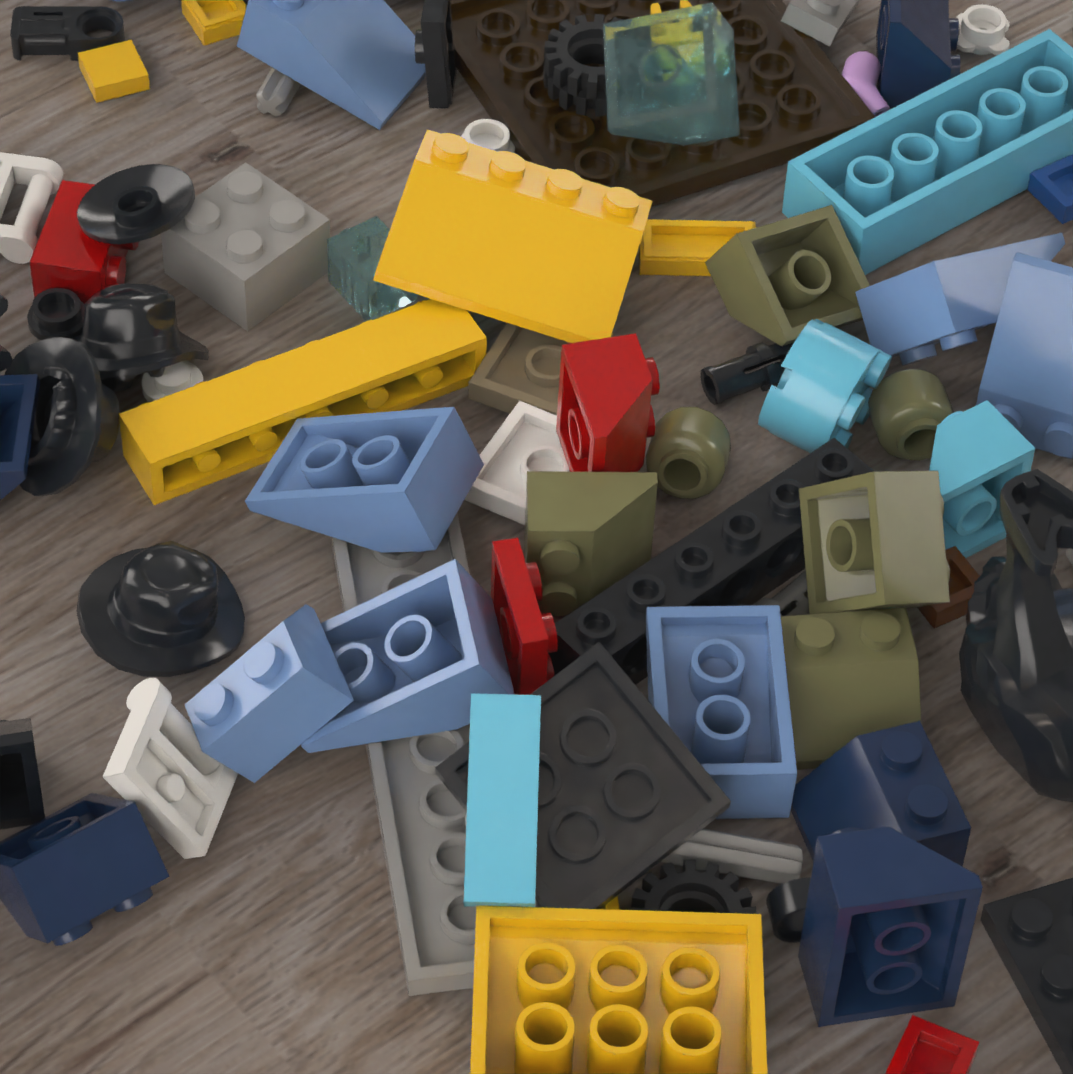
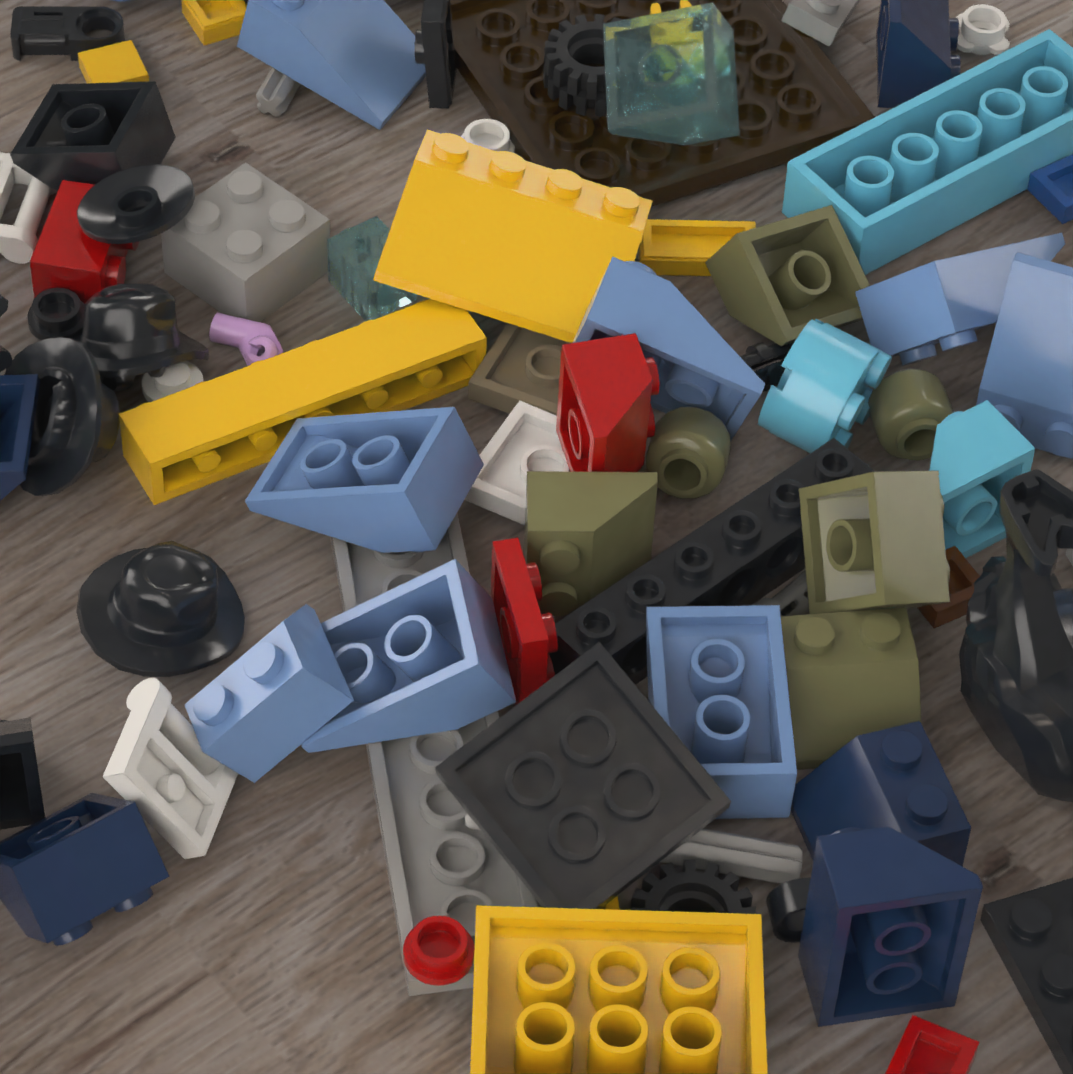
medium azure tile [464,693,541,907] -> none
lavender arm [842,51,890,117] -> none
none -> black slope [10,81,176,192]
none -> lavender arm [209,312,284,366]
none -> red plate [403,915,475,986]
none -> medium blue slope [573,257,765,442]

